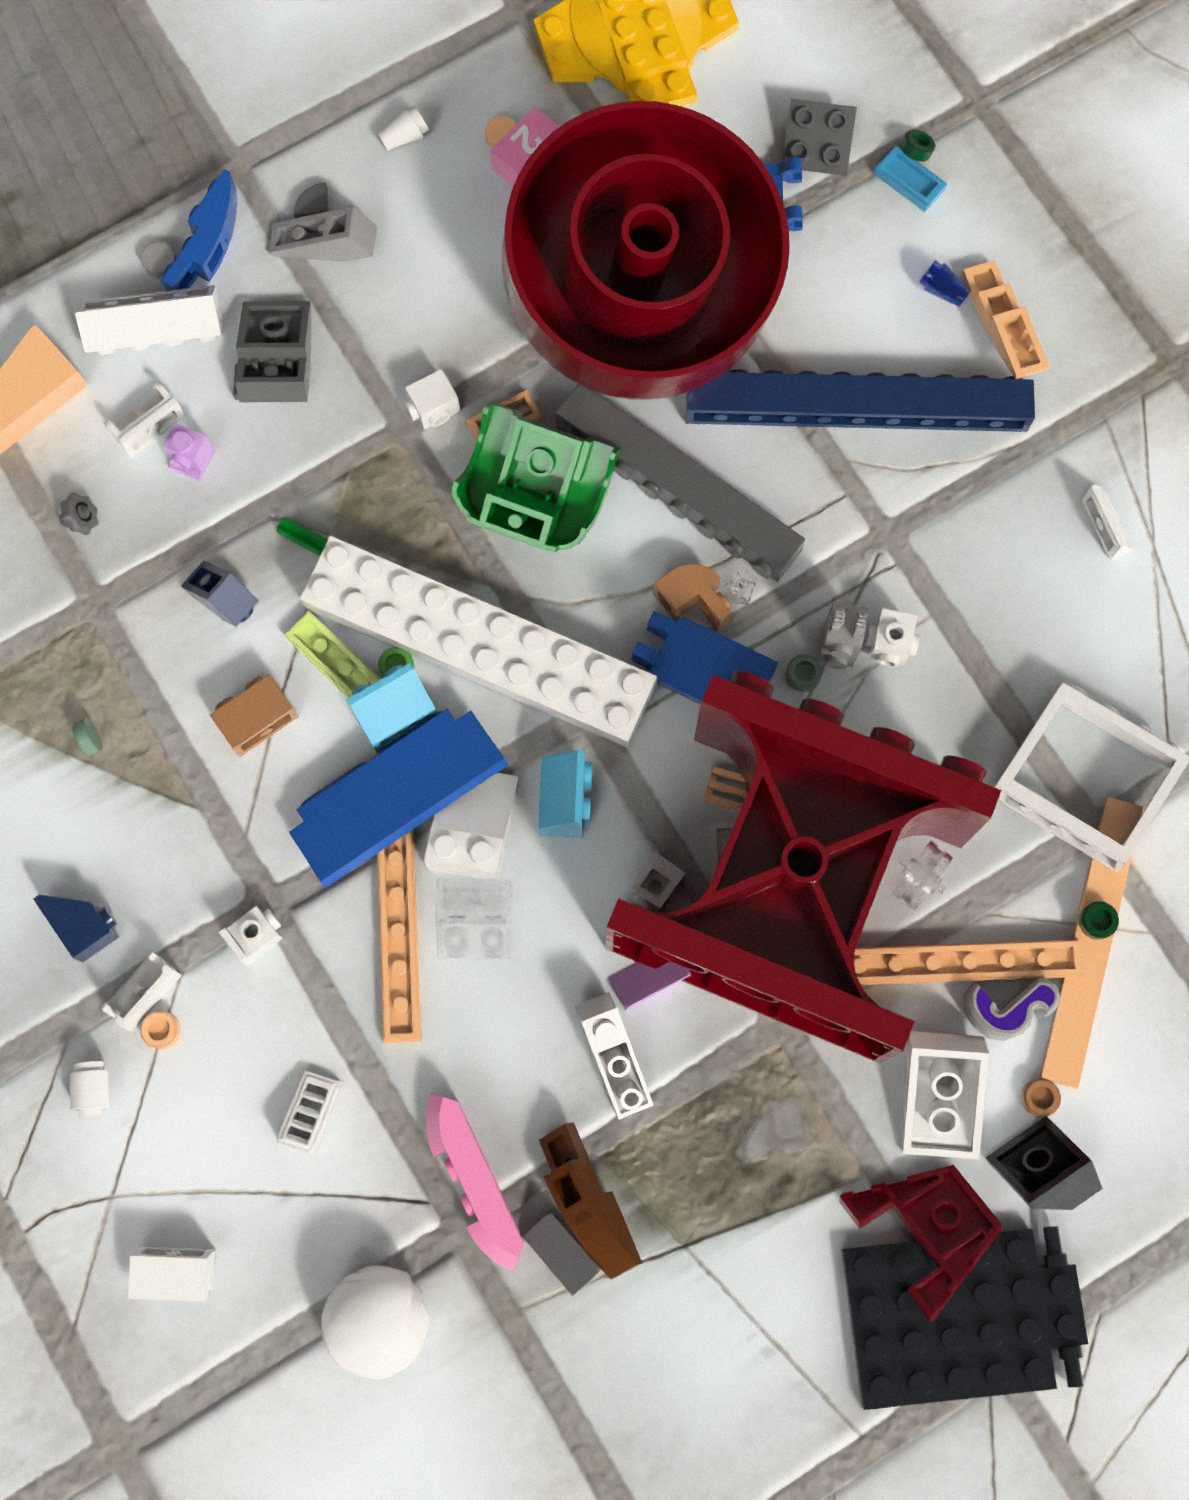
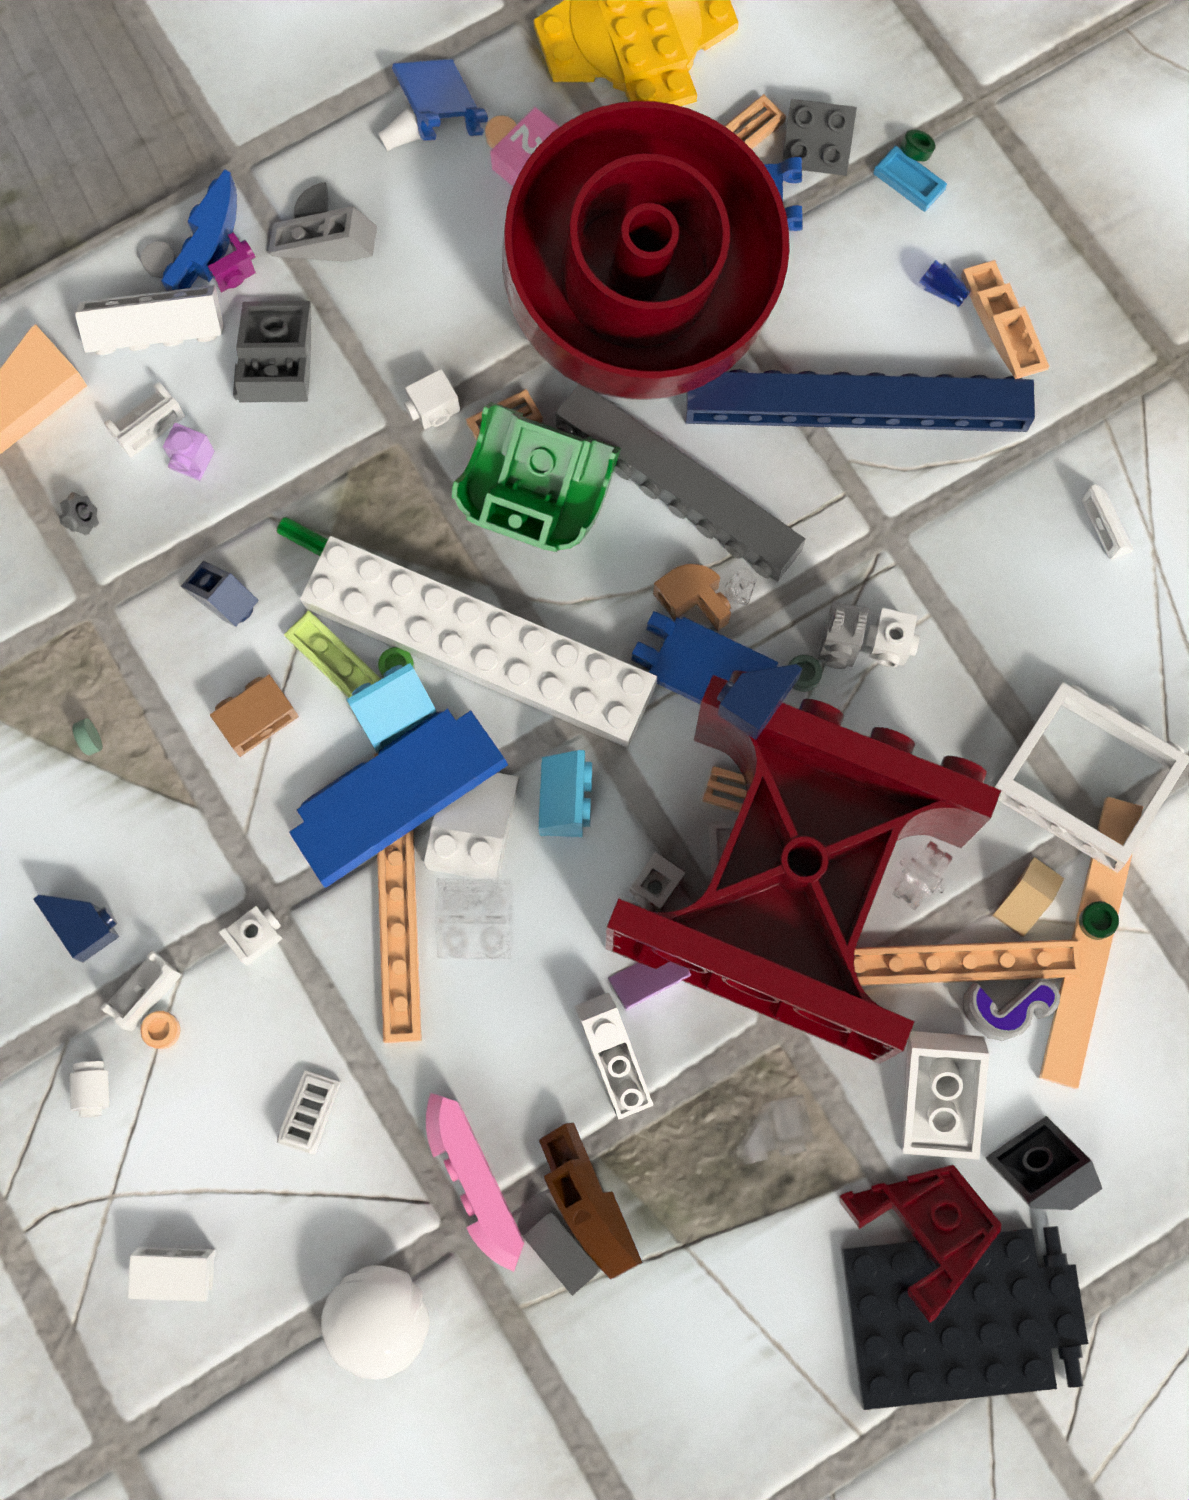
medium nougat tile [1021,1079,1061,1117] -> none
none -> magenta bracket [208,232,256,293]
none -> blue flag [392,59,488,141]
none -> dark blue slope [717,664,803,740]
none -> light nougat tile [725,94,786,149]
none -> tan slope [992,857,1065,937]

